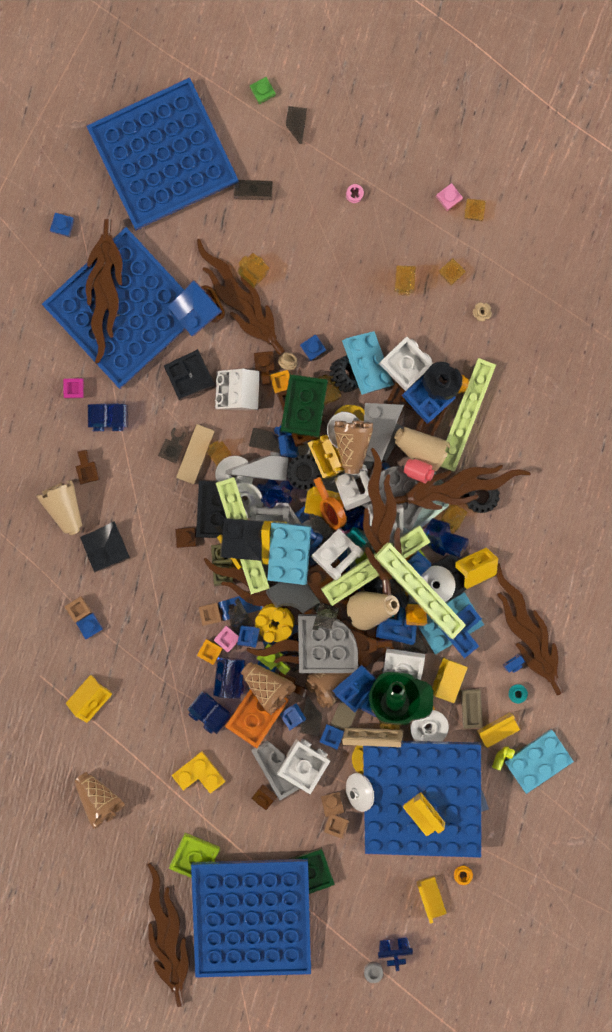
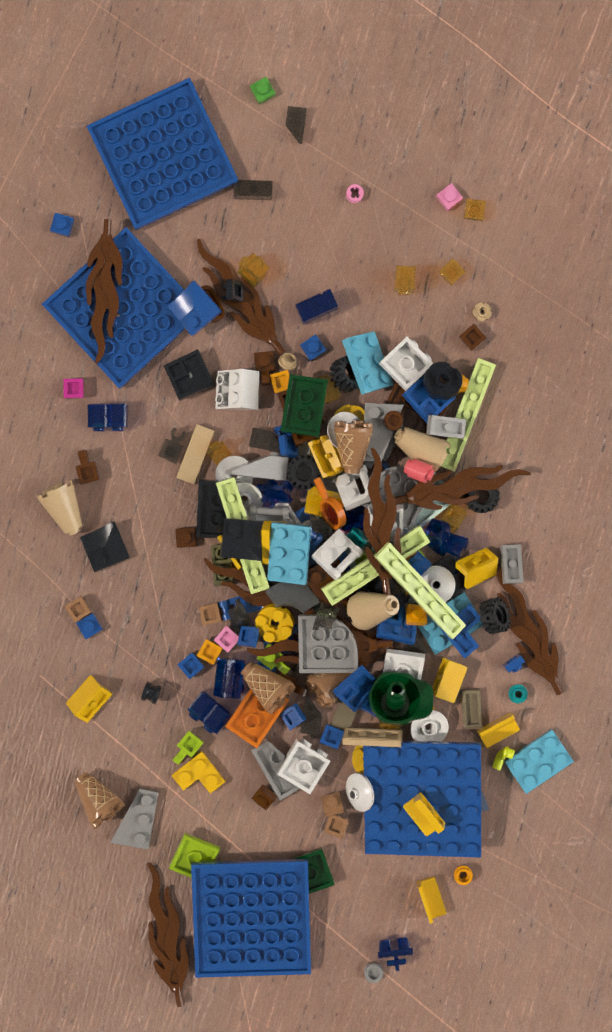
none -> light grey wing [110,788,159,849]
none -> black wheel [141,681,162,704]
none -> lime plate [173,730,204,765]
none -> blue plate [177,652,205,679]
none -> black tile [222,279,244,303]
none -> clear blue brick [295,289,338,325]
none -> reddish brown tile [383,411,403,431]
none -> light grey plate [426,415,466,439]
none -> reddish brown plate [459,324,486,351]
none -> black tyre [479,597,511,635]
none -> light grey plate [500,544,524,584]

